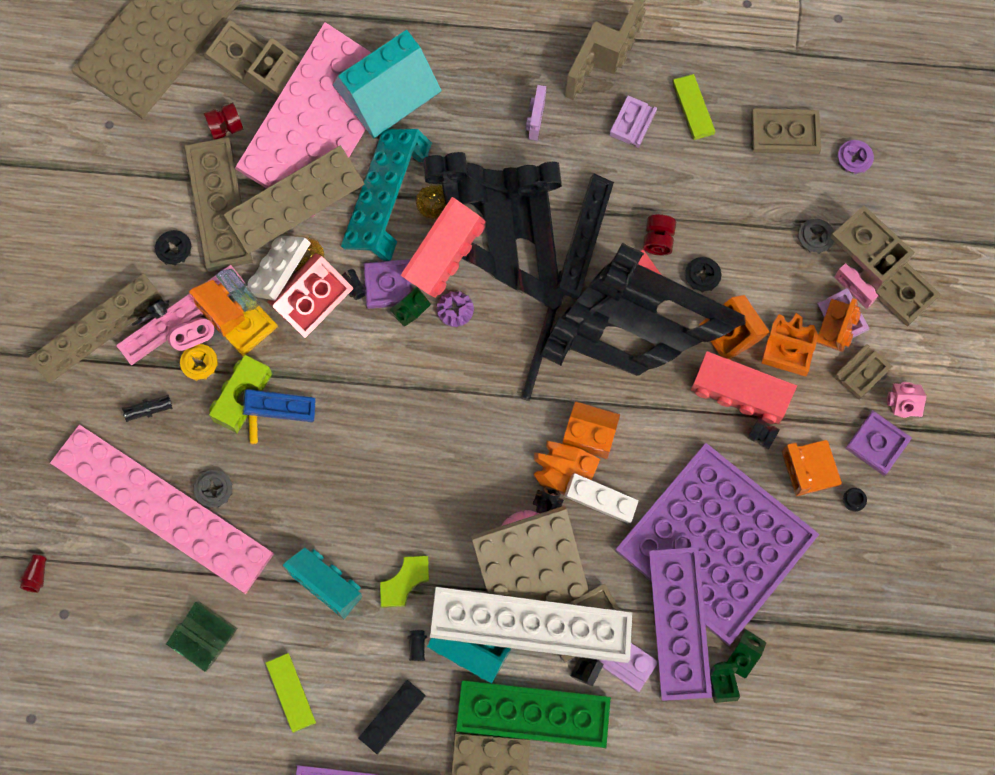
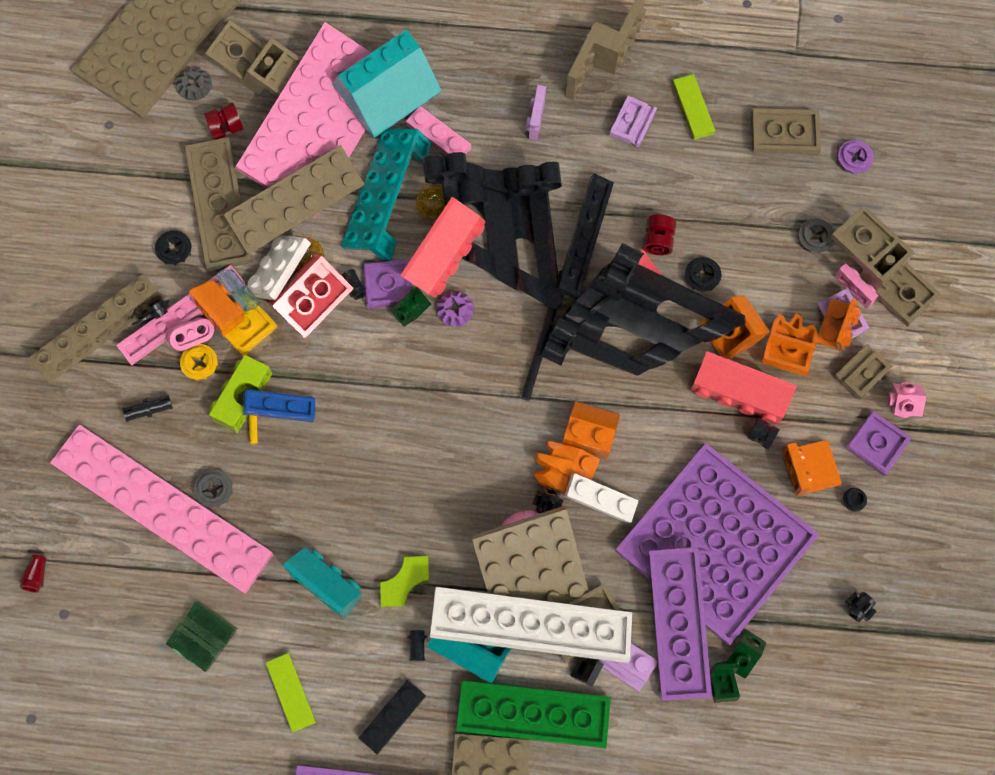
none -> dark grey gear [176,67,212,100]
none -> bright pink plate [406,106,471,155]
none -> black gear [845,592,877,622]

